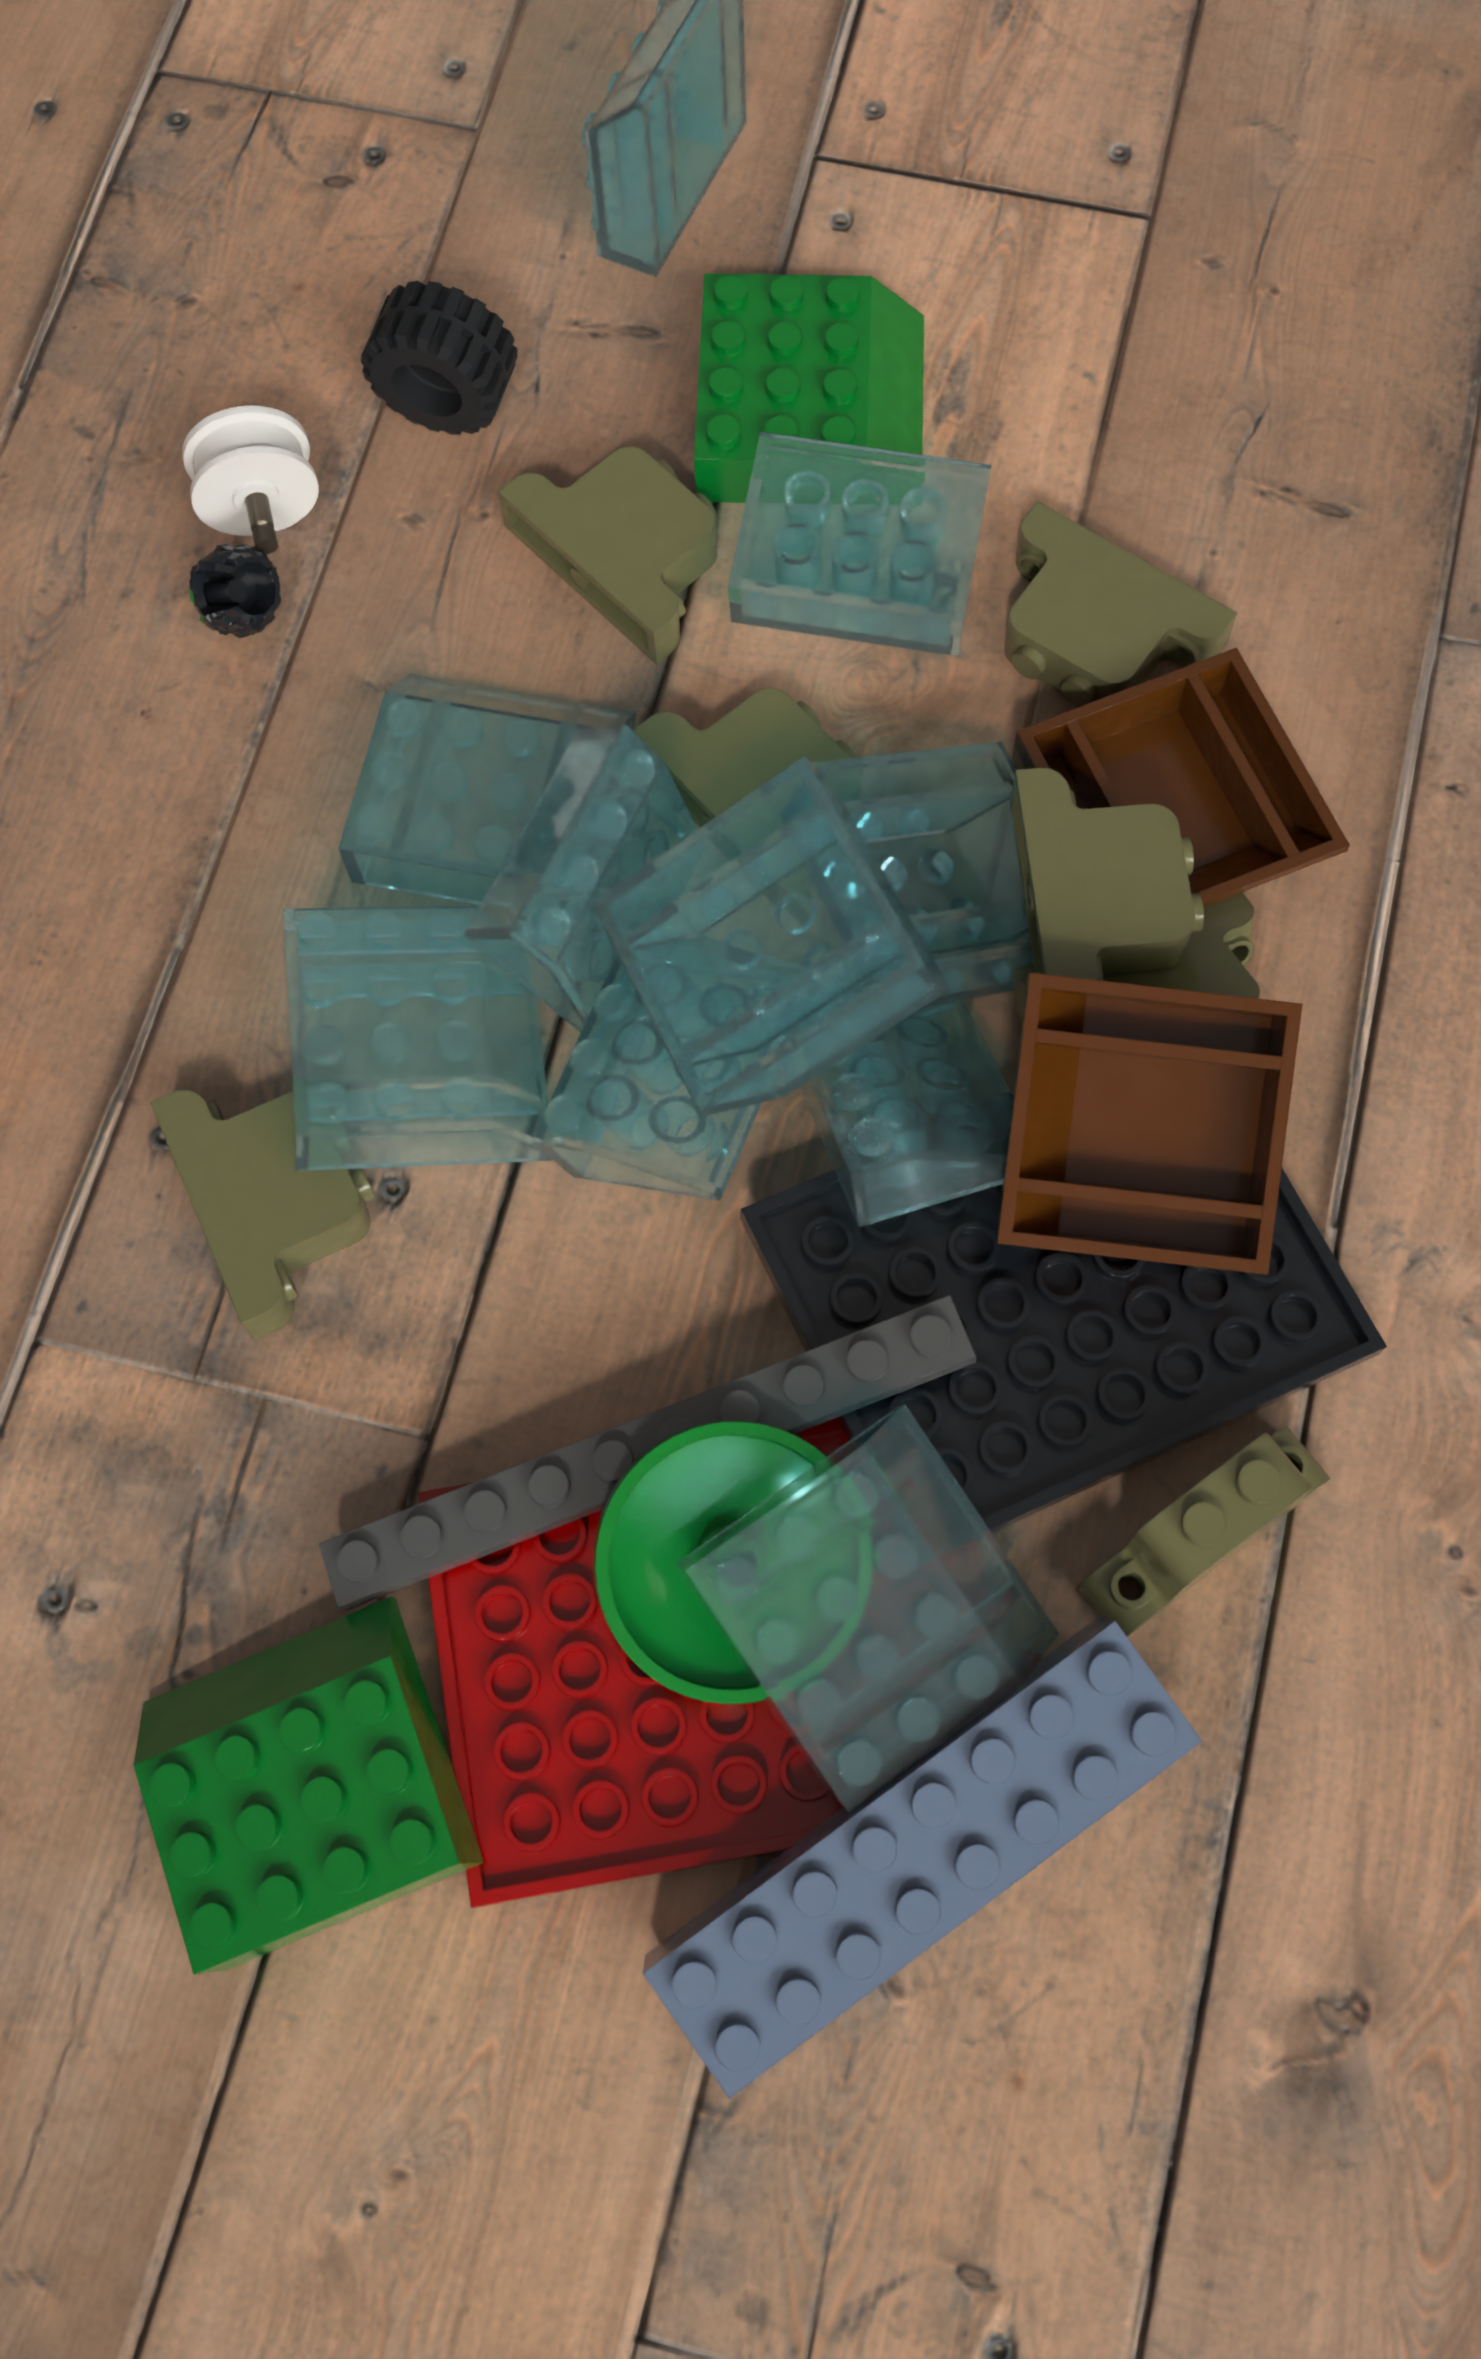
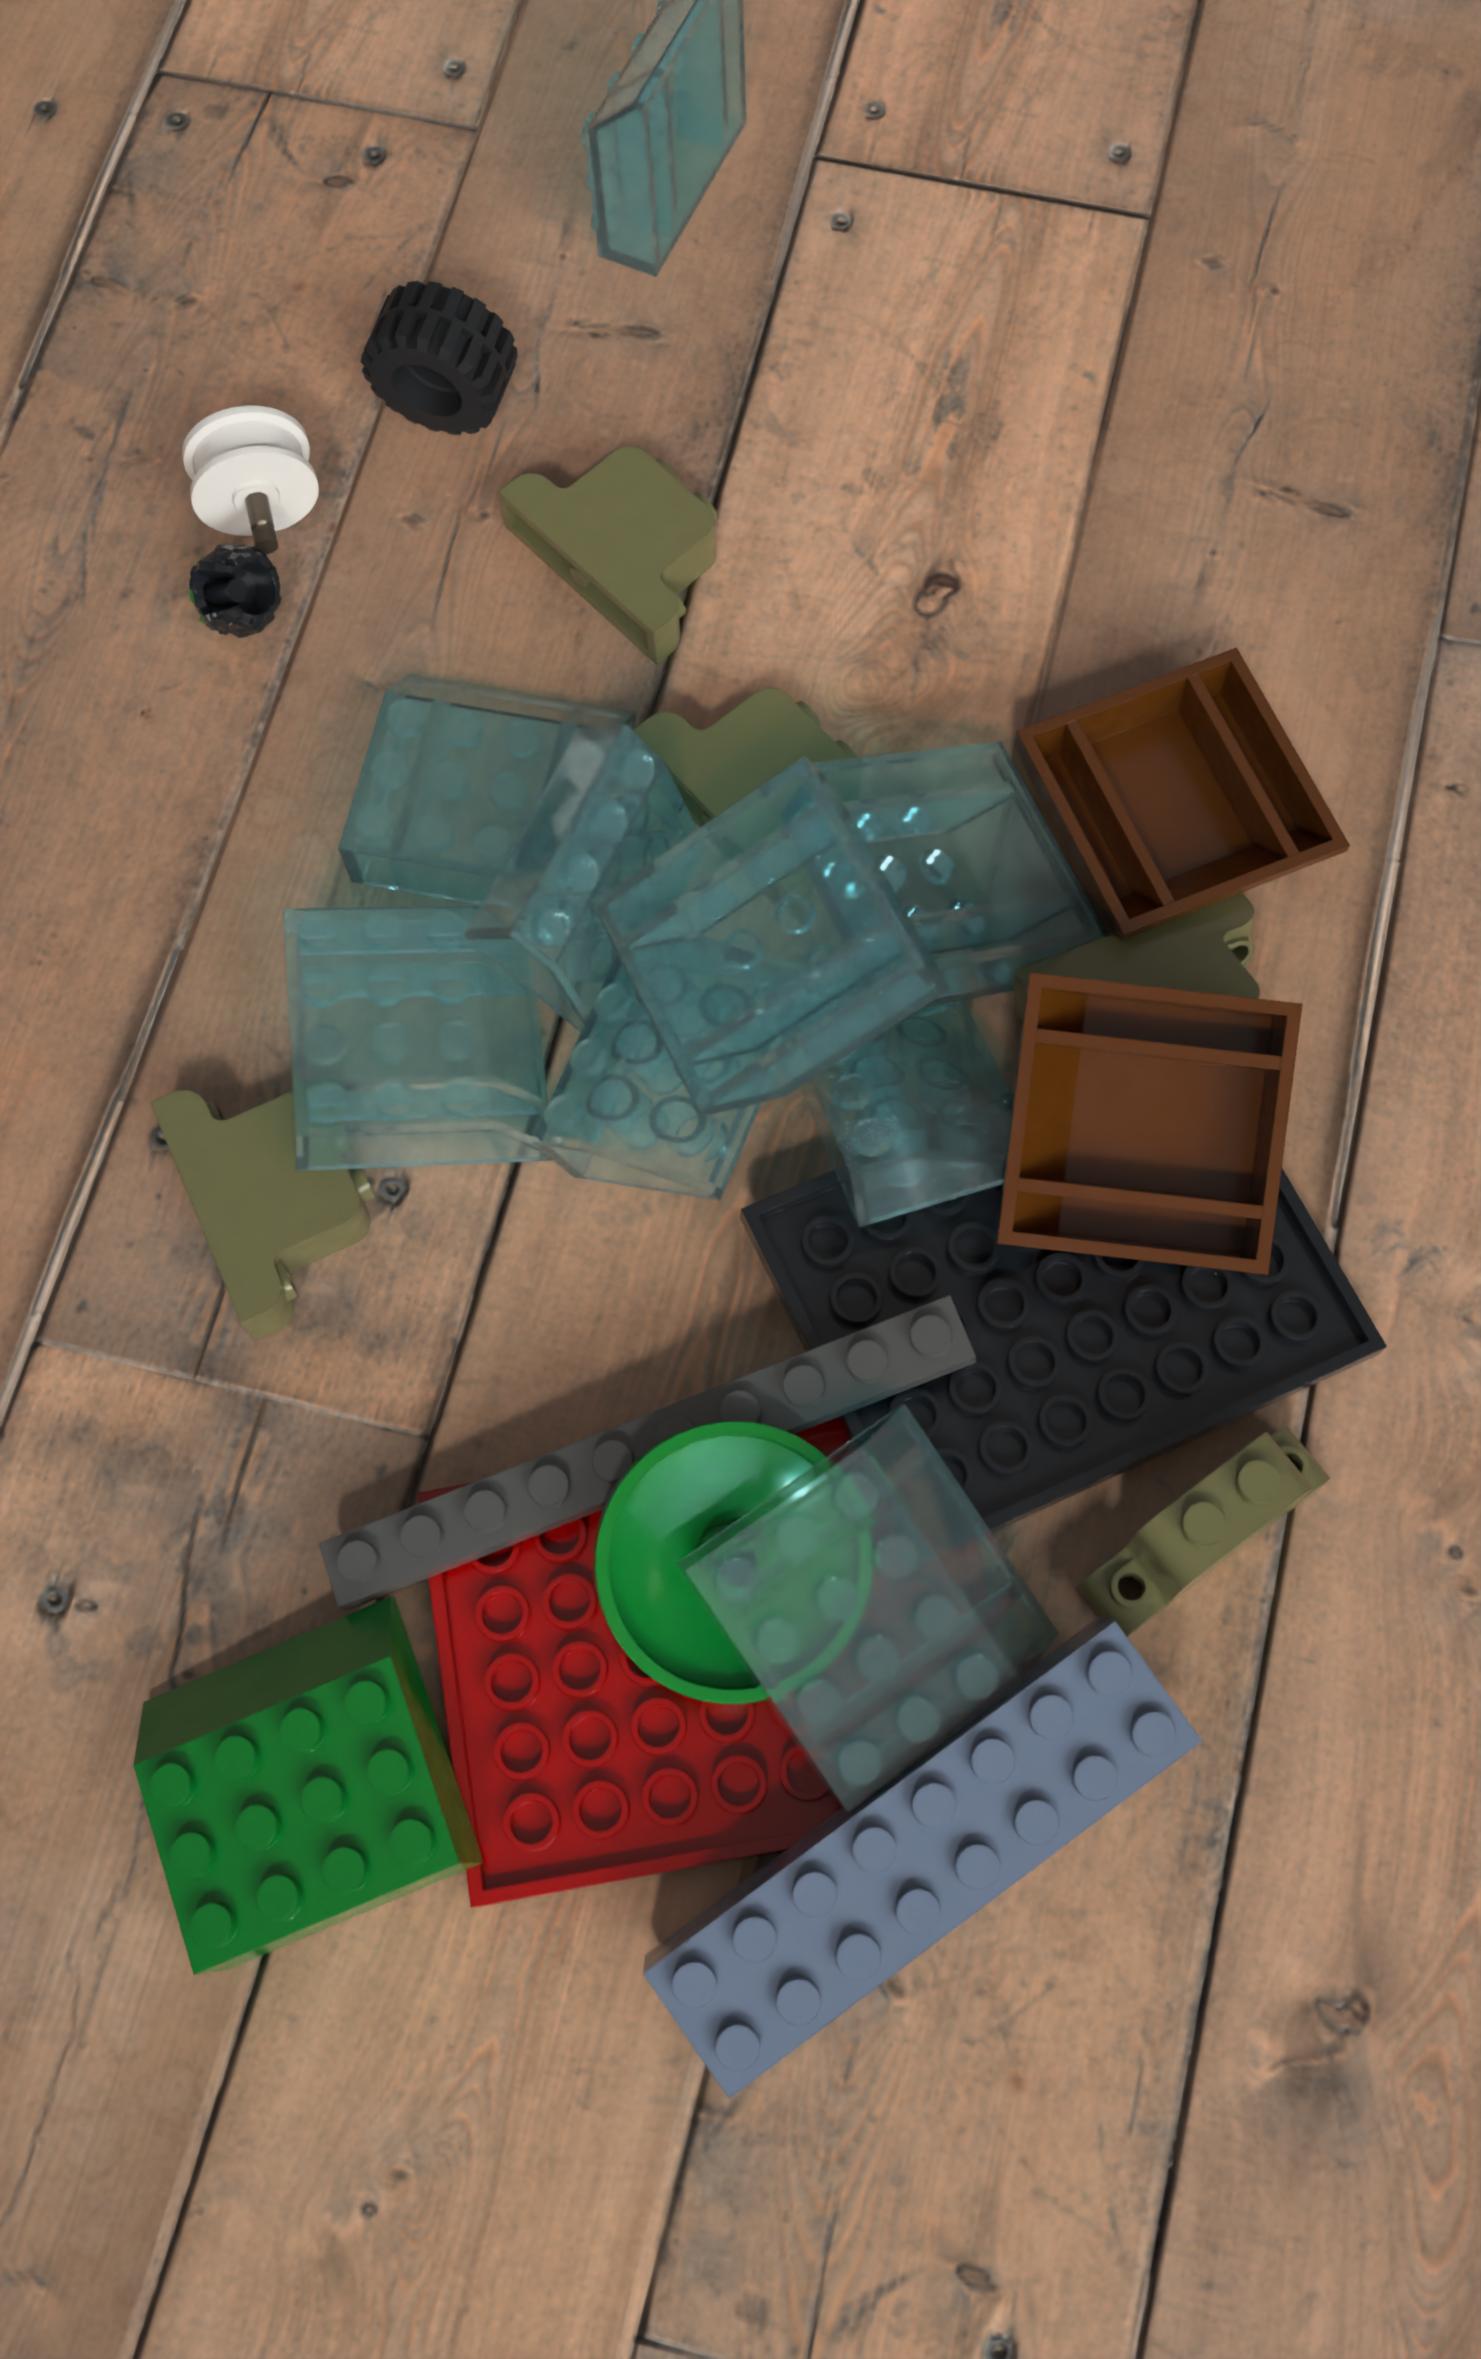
green slope [694,273,924,506] -> none
clear light blue slope [728,432,991,656] -> none
olive brick [1004,501,1237,707] -> none
olive brick [1010,768,1204,981] -> none

